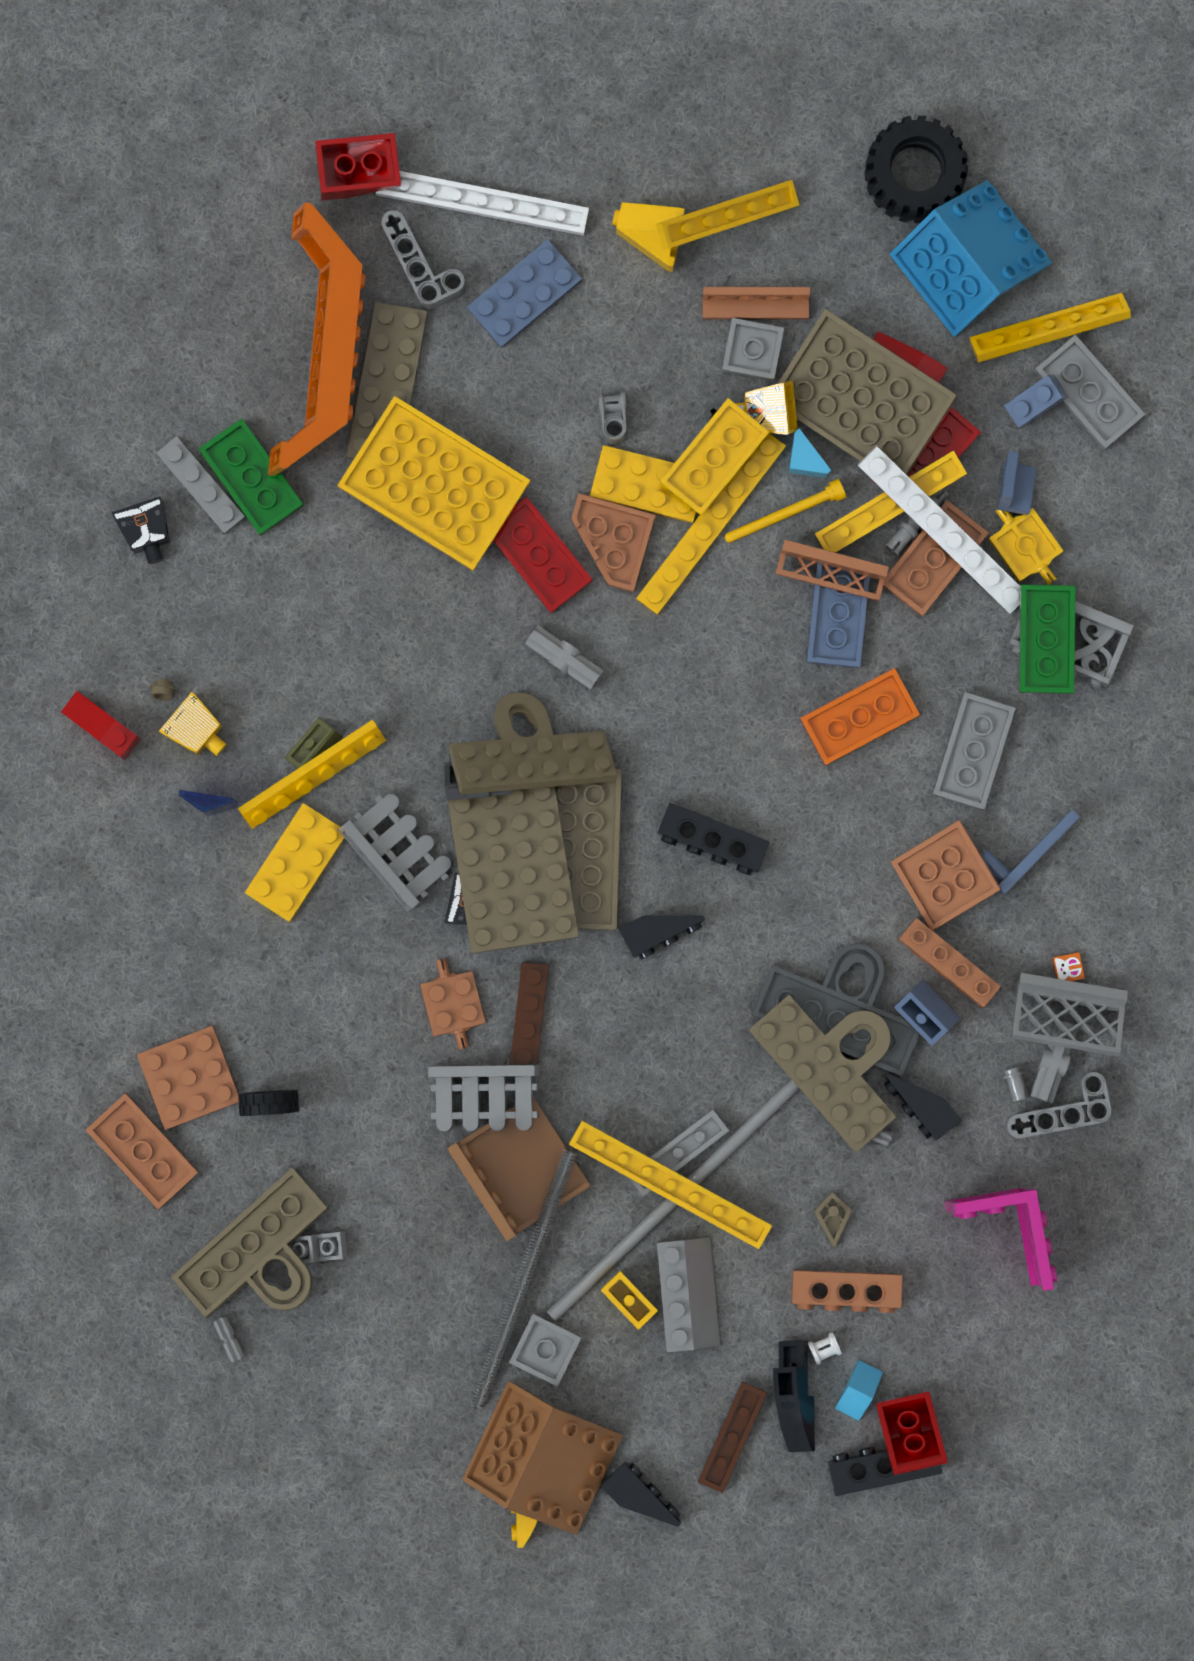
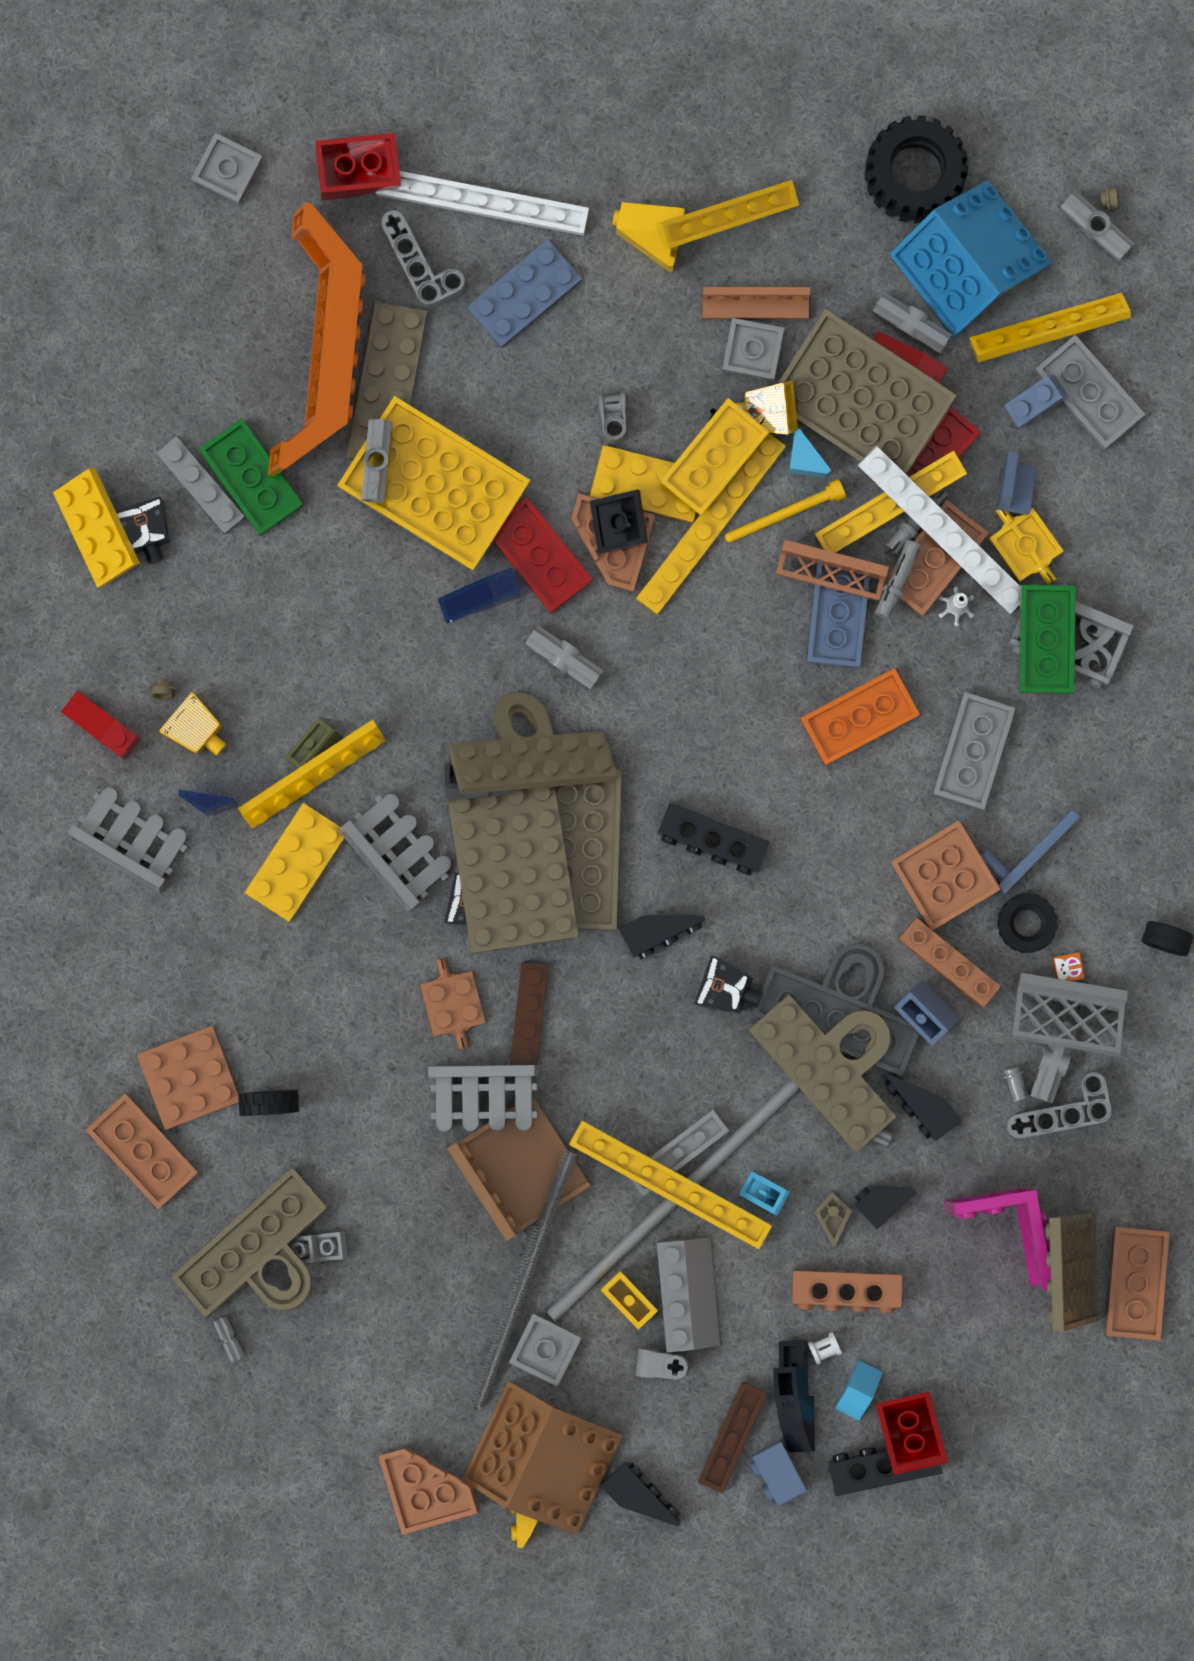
none -> yellow plate [53,468,140,588]
none -> light grey fence [67,788,188,893]
none -> light grey plate [191,133,263,205]
none -> light grey piece [361,419,392,503]
none -> nougat plate [378,1447,480,1535]
none -> clear blue slope [438,568,522,624]
none -> black slope [590,489,648,554]
none -> light grey piece [635,1348,688,1380]
none -> torso [694,955,763,1014]
none -> medium azure slope [739,1171,790,1216]
none -> sand blue brick [750,1440,807,1506]
none -> black slope [854,1186,917,1229]
none -> light grey piece [872,292,952,355]
none -> light grey pin [874,540,922,620]
none -> white piece [938,587,974,627]
none -> black tyre [997,893,1058,953]
none -> dark tan plate [1045,1212,1099,1331]
none -> light grey piece [1060,190,1135,262]
none -> dark tan plate [1101,185,1120,212]
none -> nougat plate [1105,1226,1170,1341]
none -> black tyre [1142,921,1194,956]

